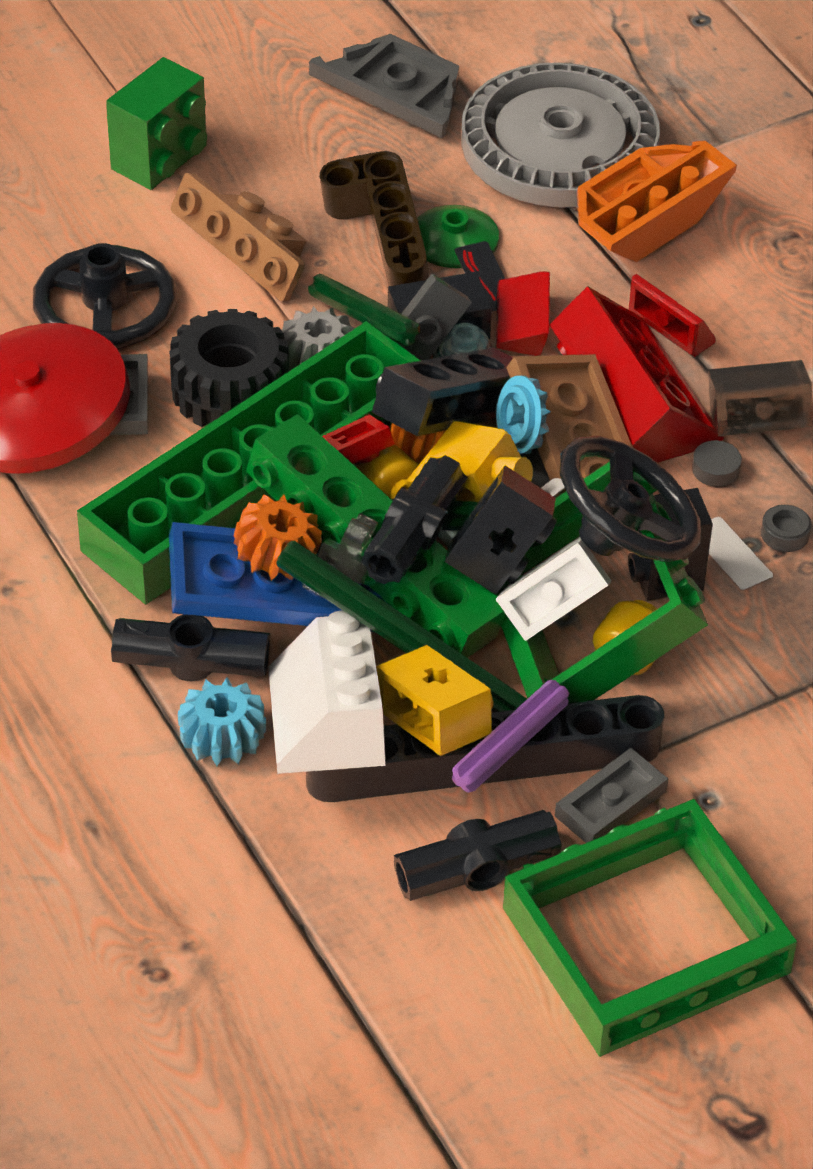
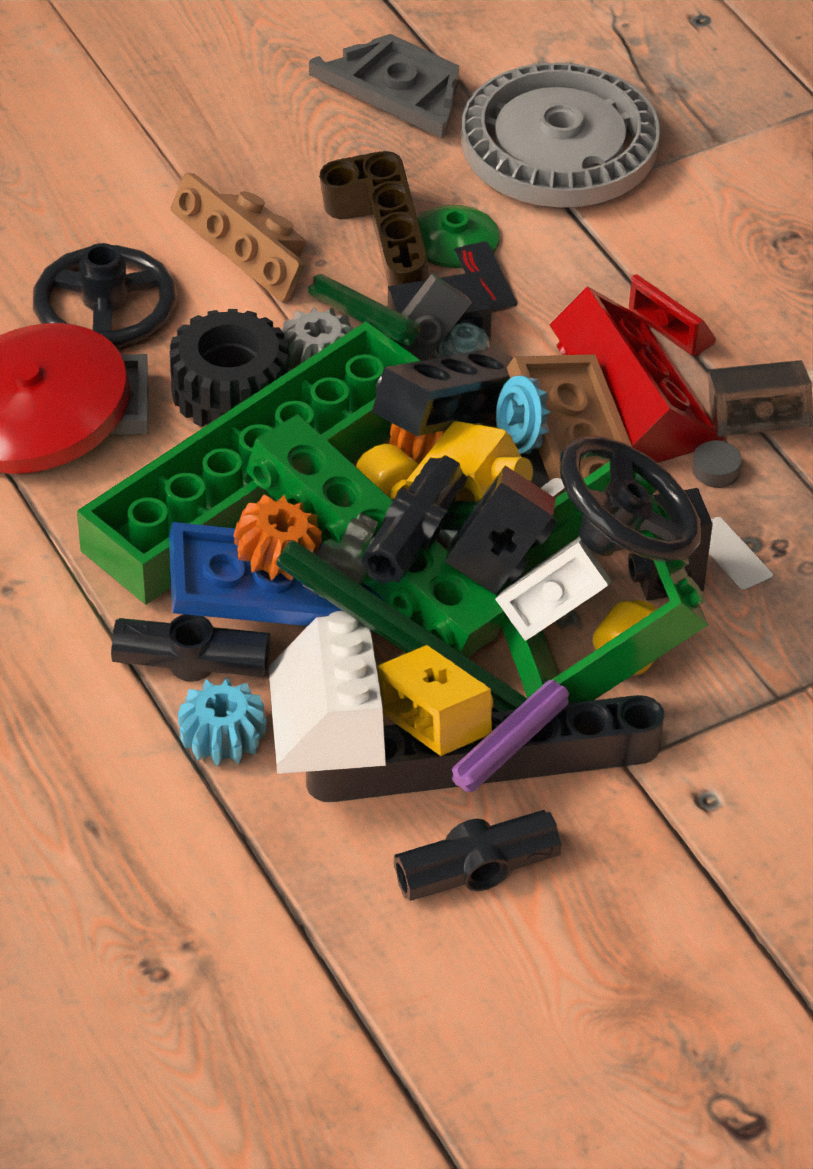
green brick [106,57,207,190] -> none
red bracket [322,414,395,464] -> none
red slope [496,271,550,356] -> none
green window [503,799,797,1057] -> none
dark grey plate [555,748,668,843] -> none
orange wedge [577,140,737,262] -> none
dark grey tile [761,505,812,552] -> none

